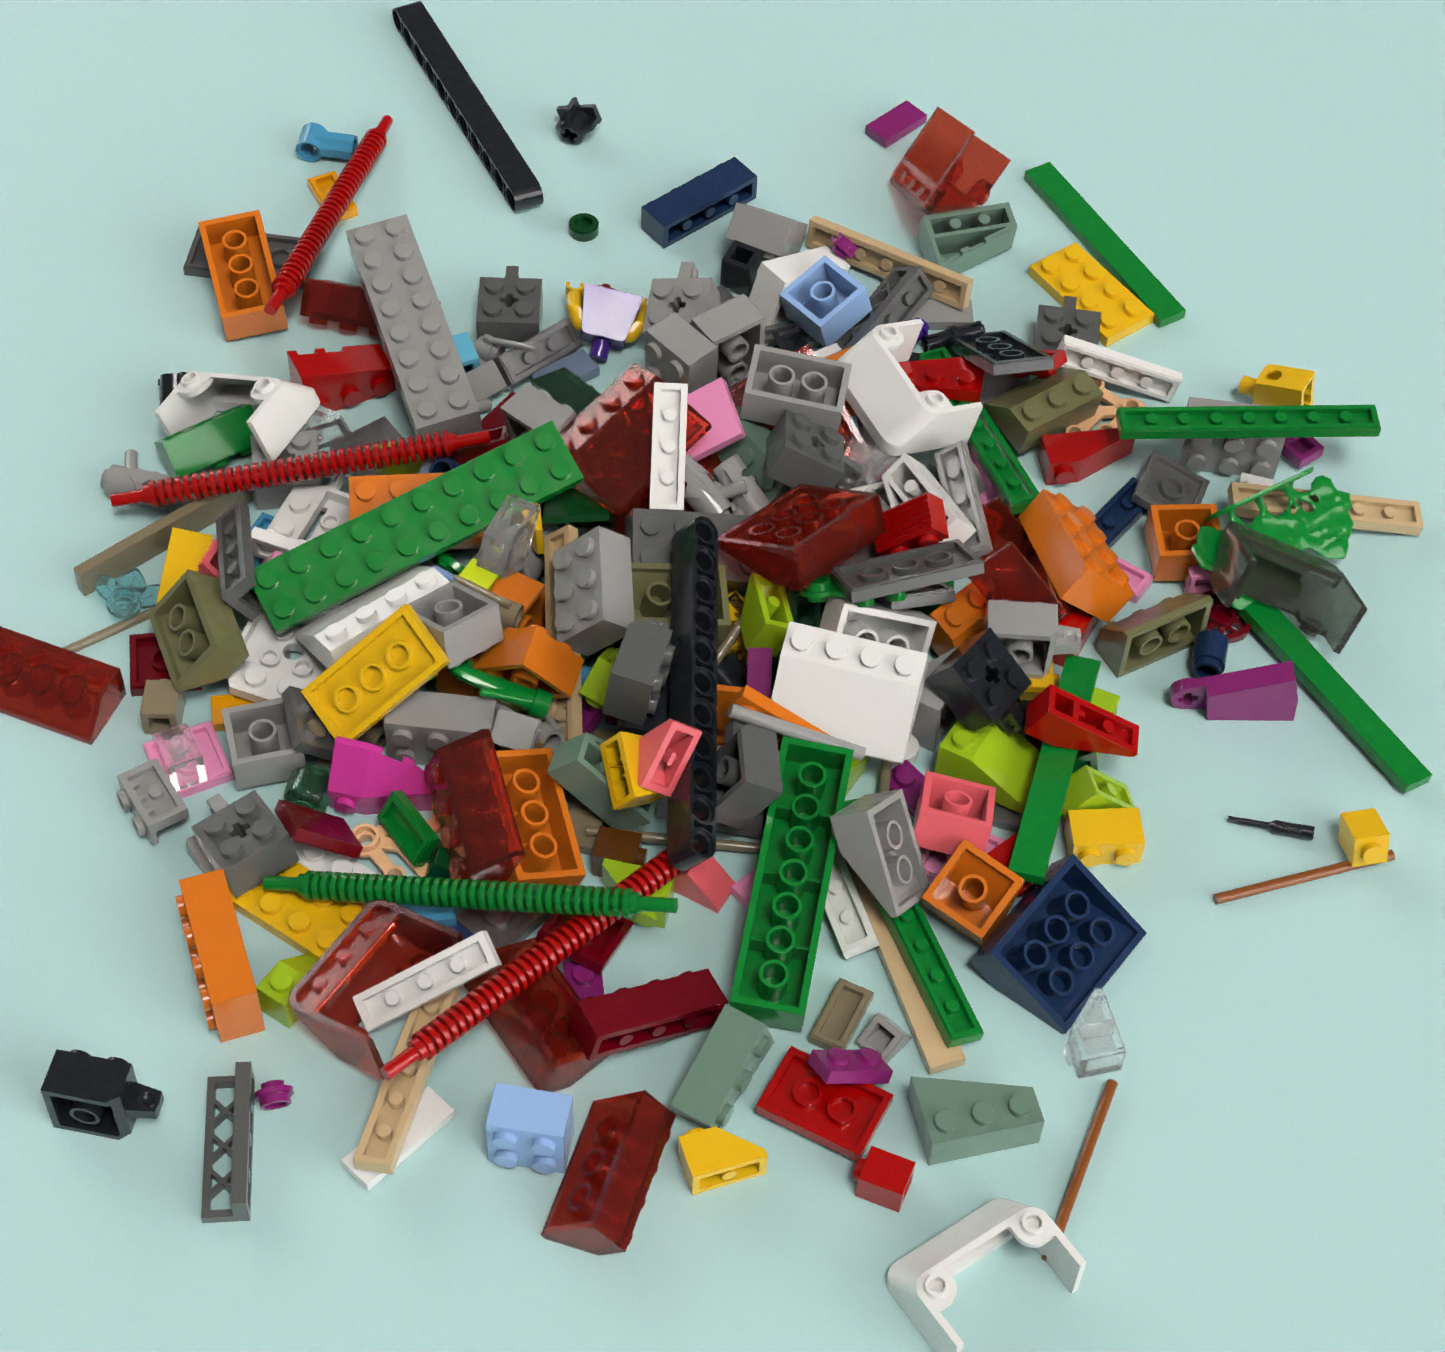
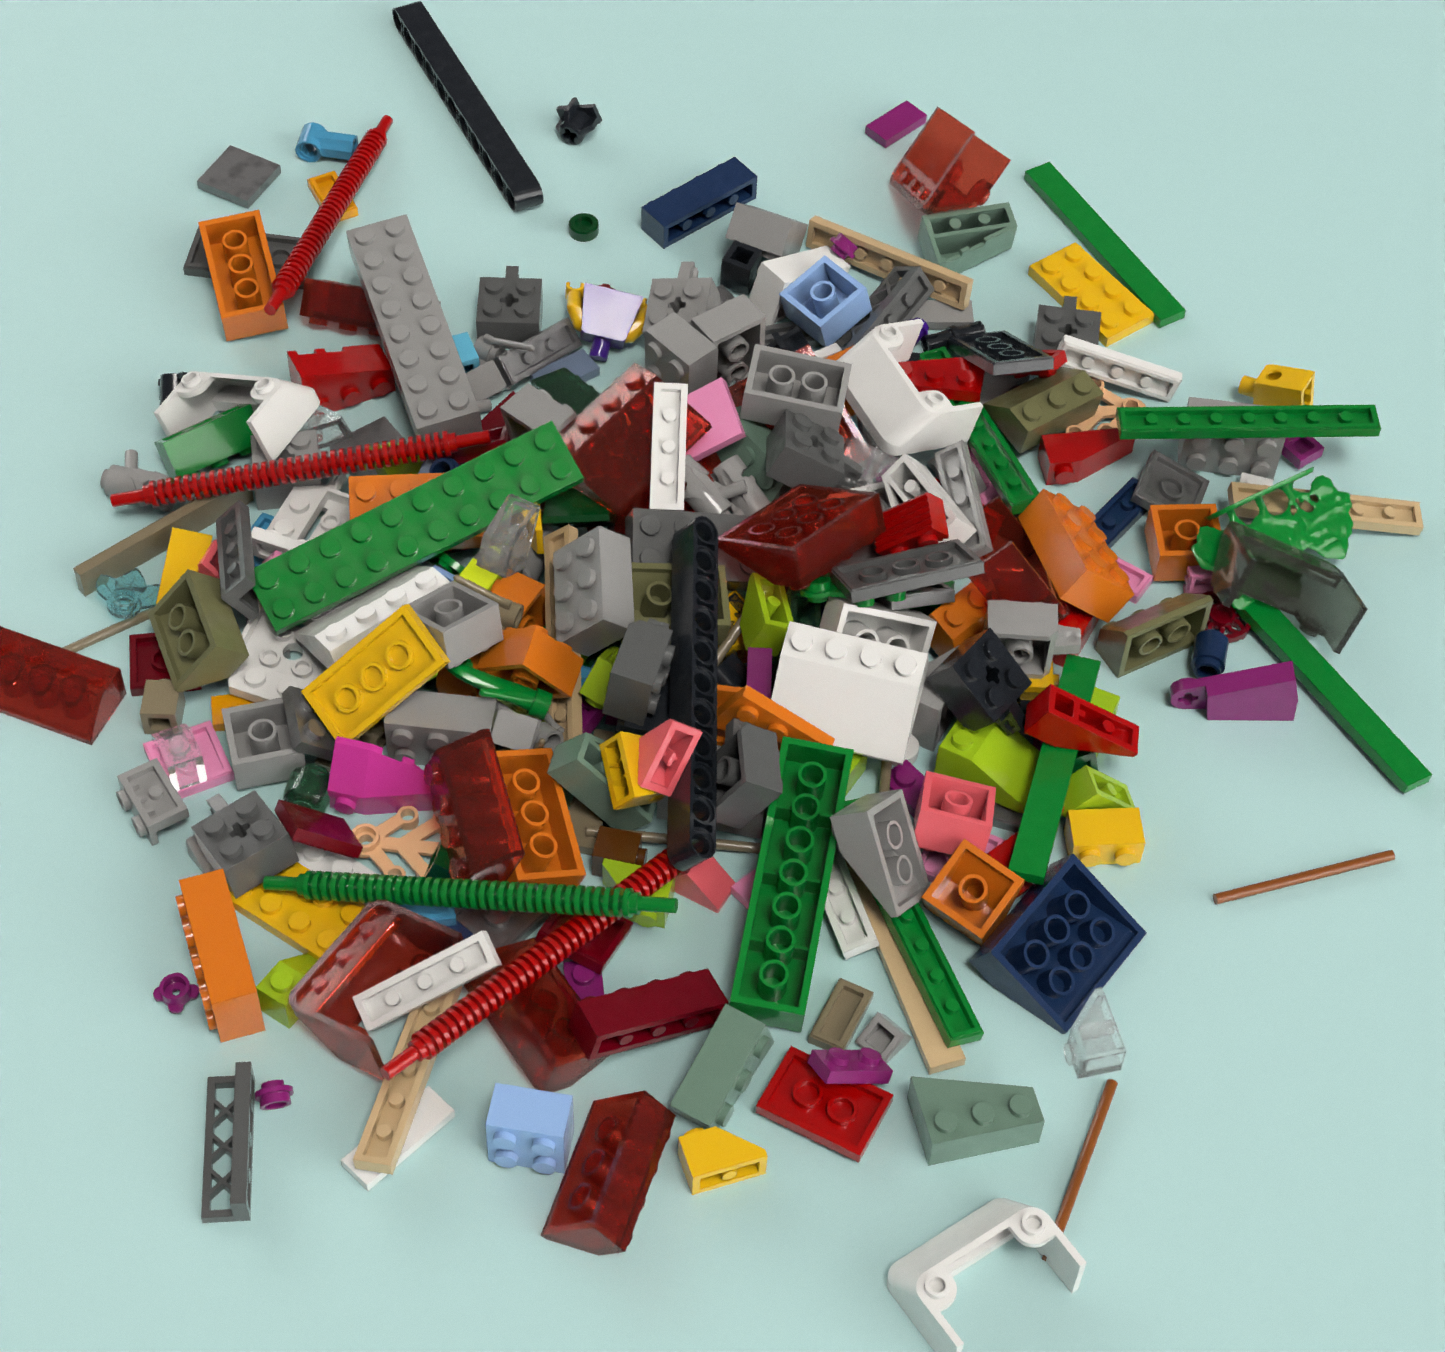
black hinge [40,1049,164,1140] -> none
green tile [377,790,440,867] -> none
light grey bar [728,703,866,761] -> none
red brick [852,1146,916,1213] -> none
black piece [1227,816,1315,840] -> none
yellow brick [1338,808,1390,867] -> none
none -> magenta plate [153,972,199,1014]
none -> flat silver tile [197,145,281,209]

